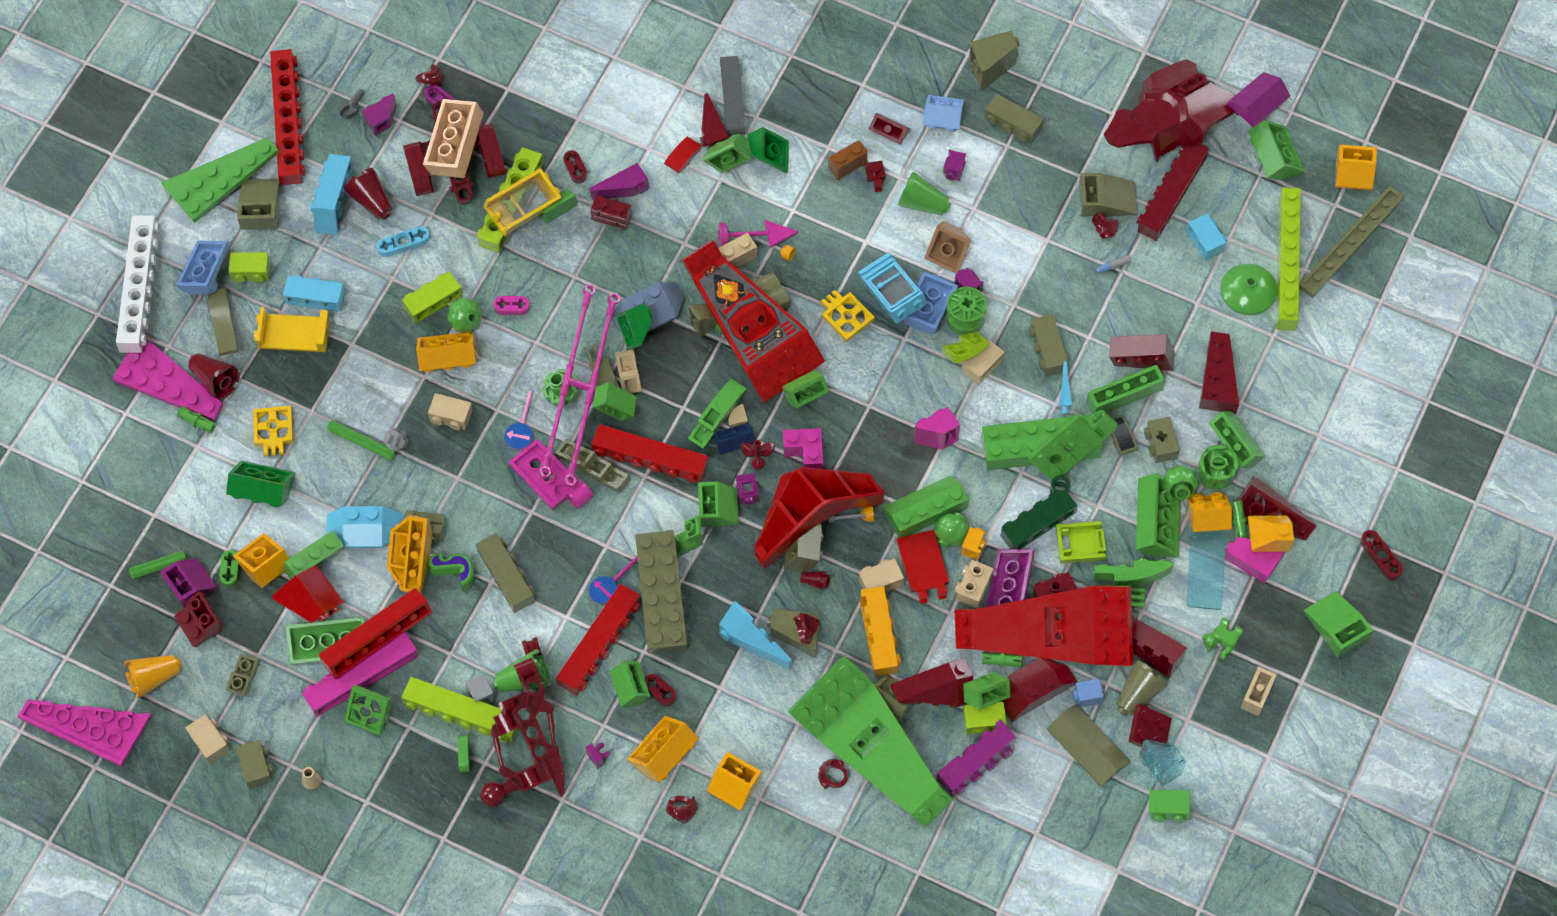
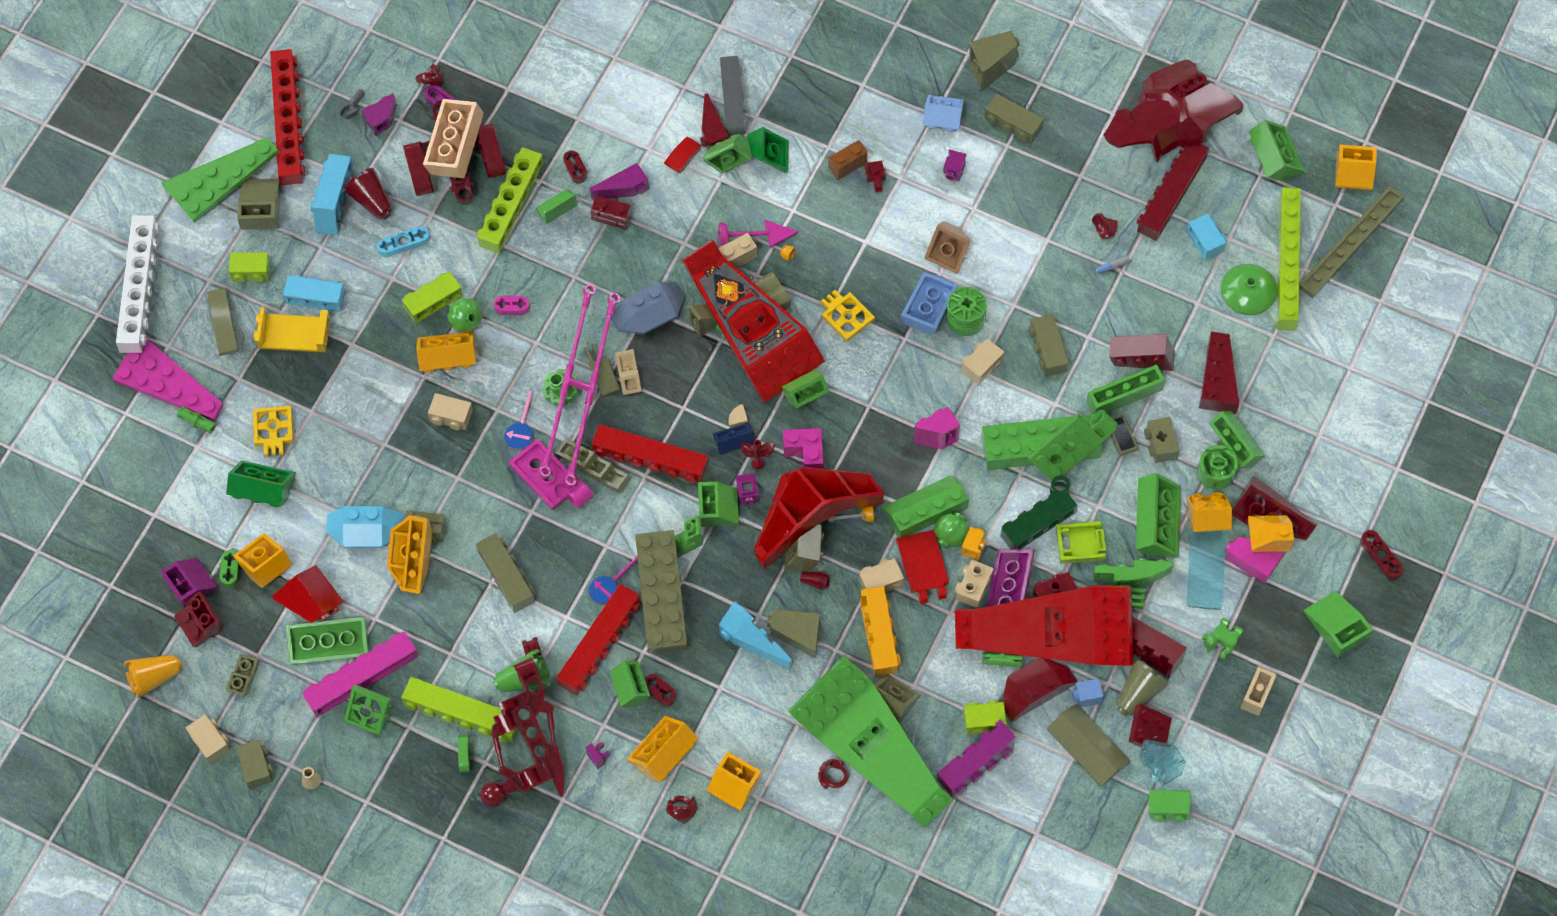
dark pink wing [17,700,152,767] -> none
bright green axle [129,551,186,579] -> none
medium blue slope [176,241,231,295] -> none
dark red cone [188,353,240,399] -> none
bright green brick [282,530,344,580] -> none
red brick [318,588,433,680] -> none
bright green axle [327,420,396,460] -> none
light grey gear [383,428,409,451] -> none
bright green animal [429,553,475,592] -> none
light grey panel [466,674,494,704] -> none
door [484,168,562,236] -> none
bright green brick [593,382,637,421] -> none
green slope [616,304,652,350] -> none
bright green slope [688,379,747,450] -> none
dark red piece [793,613,819,644] -> none
medium azure door [858,252,927,324] -> none
dark red slope [868,113,911,145] -> none
dark red wedge [890,658,973,708] -> none
bright green cone [898,172,951,215] -> none
lime slope [942,331,989,364] -> none
magenta window [954,268,983,292] -> none
bright green brick [963,672,1010,710] -> none
medium azure piece [1058,361,1073,414] -> none
olive slope [1079,173,1137,217] -> none
bright green plant [1162,466,1199,501] -> none
magenta slope [1227,72,1290,128] -> none
bright green pin [1230,500,1249,539] -> none

